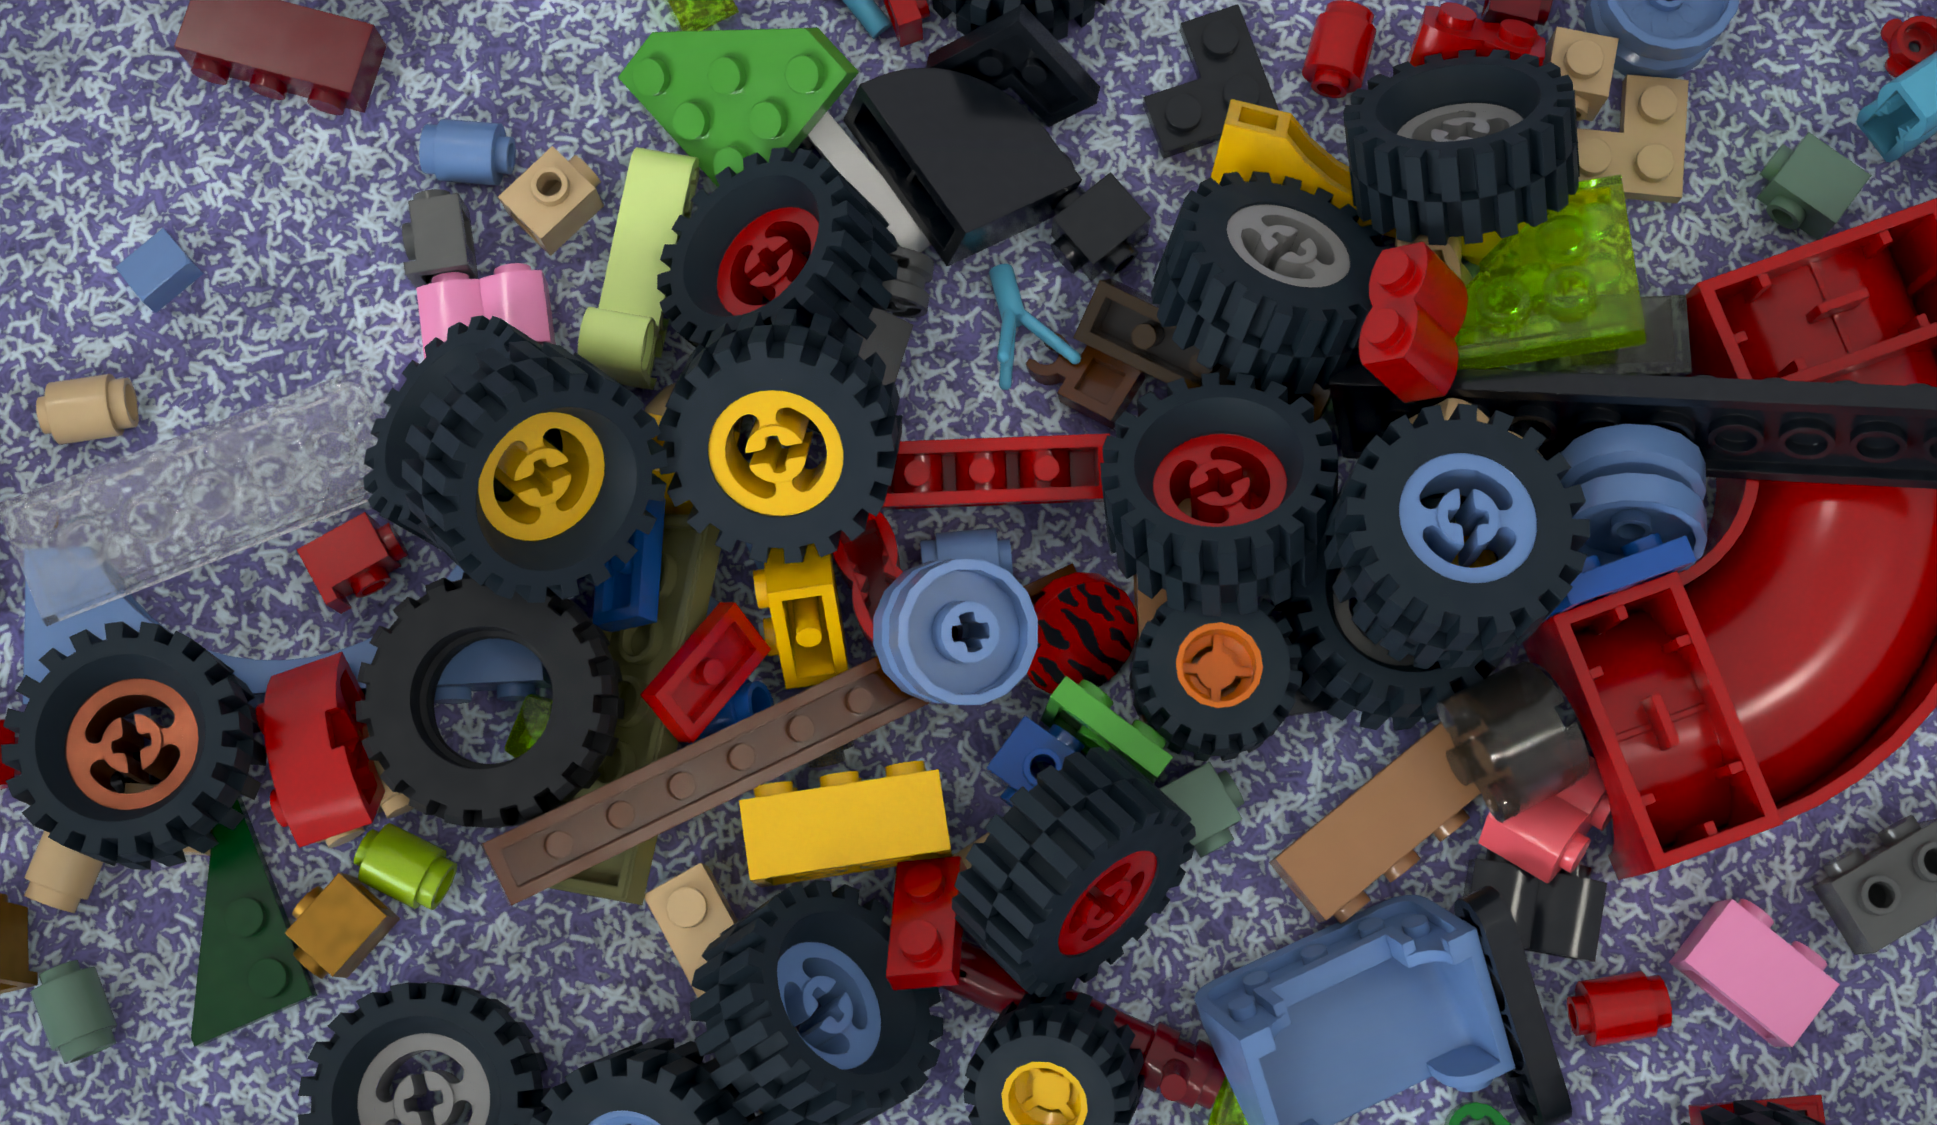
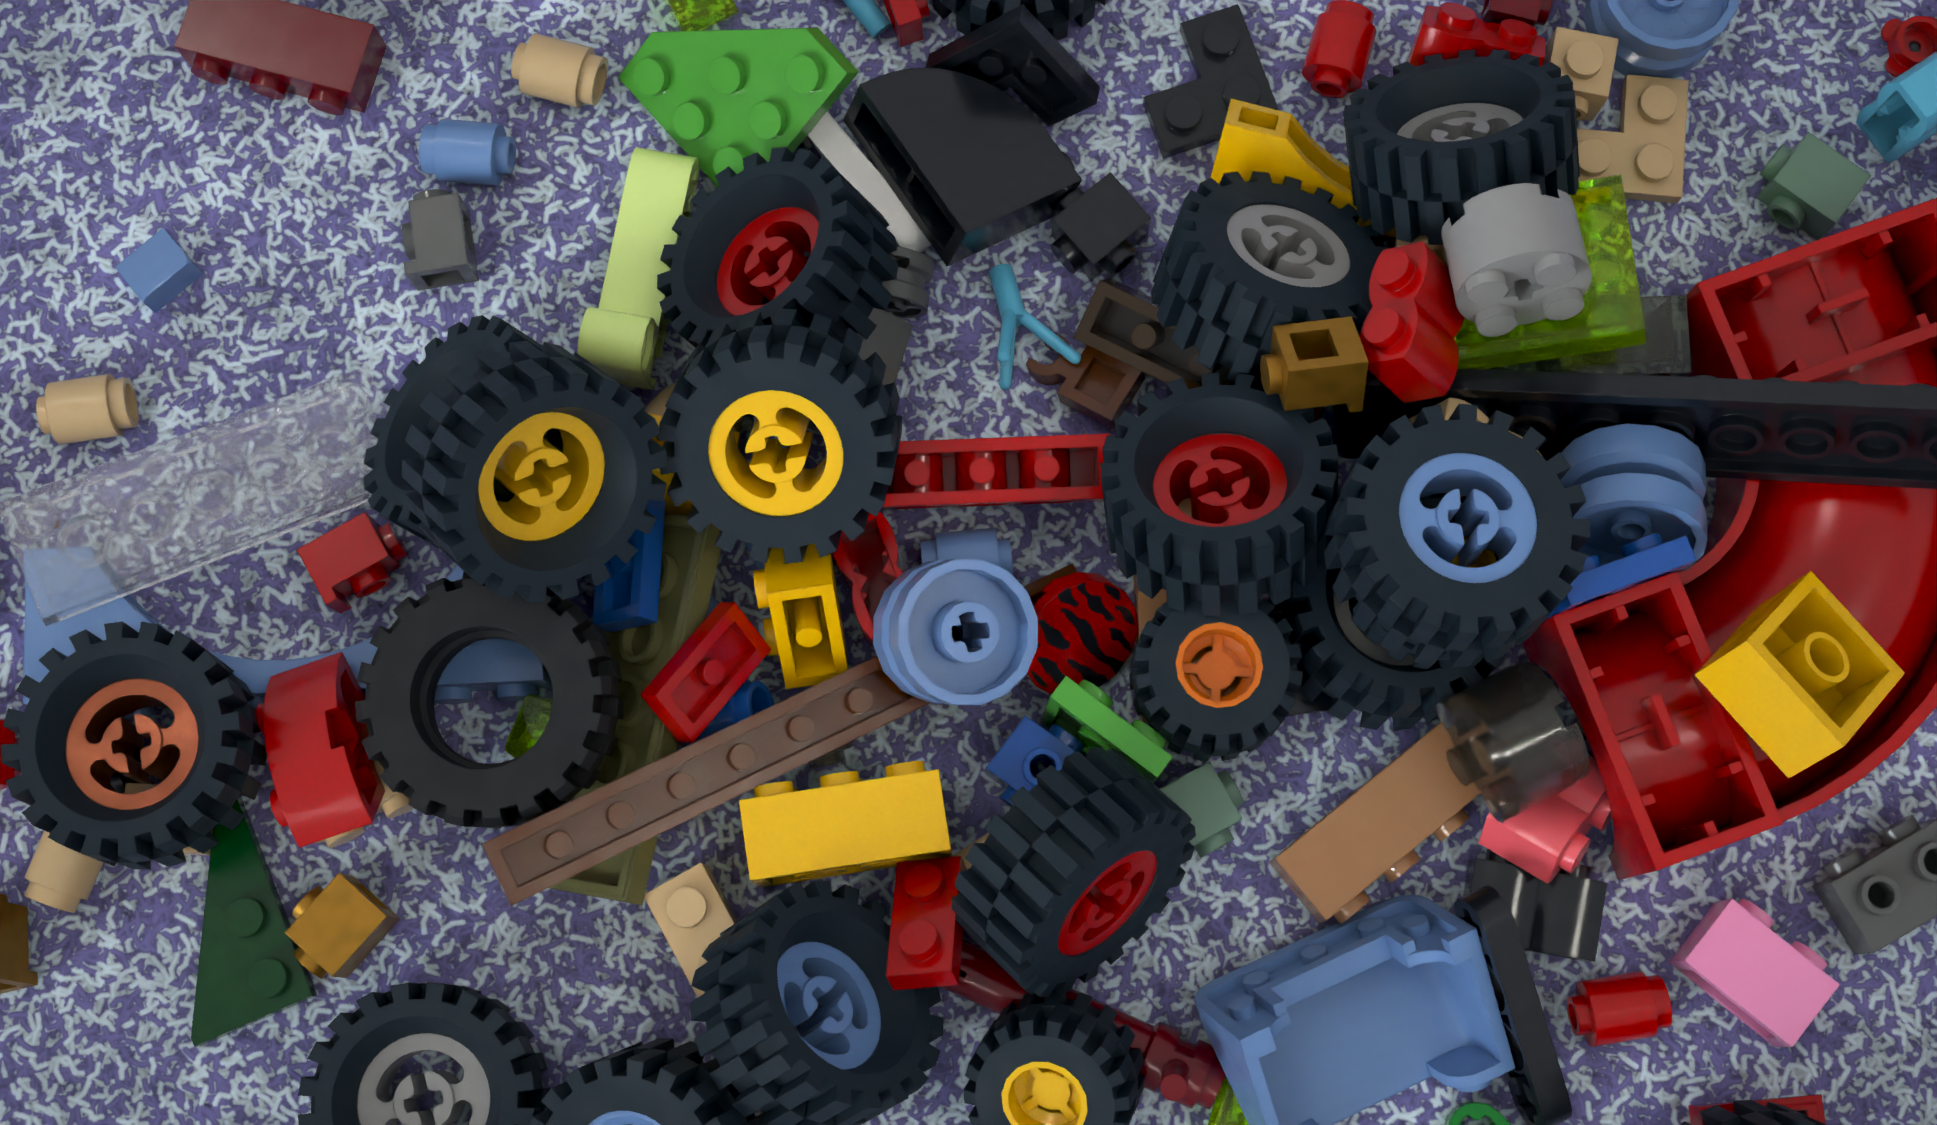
sand green brick [30,960,117,1064] -> none
lime brick [354,823,458,910] -> none
bright pink brick [416,263,556,359] -> none
tan brick [498,146,604,256] -> none
none -> tan brick [511,33,608,108]
none -> pearl gold brick [1260,316,1369,412]
none -> light grey brick [1441,183,1592,337]
none -> yellow brick [1695,571,1905,778]

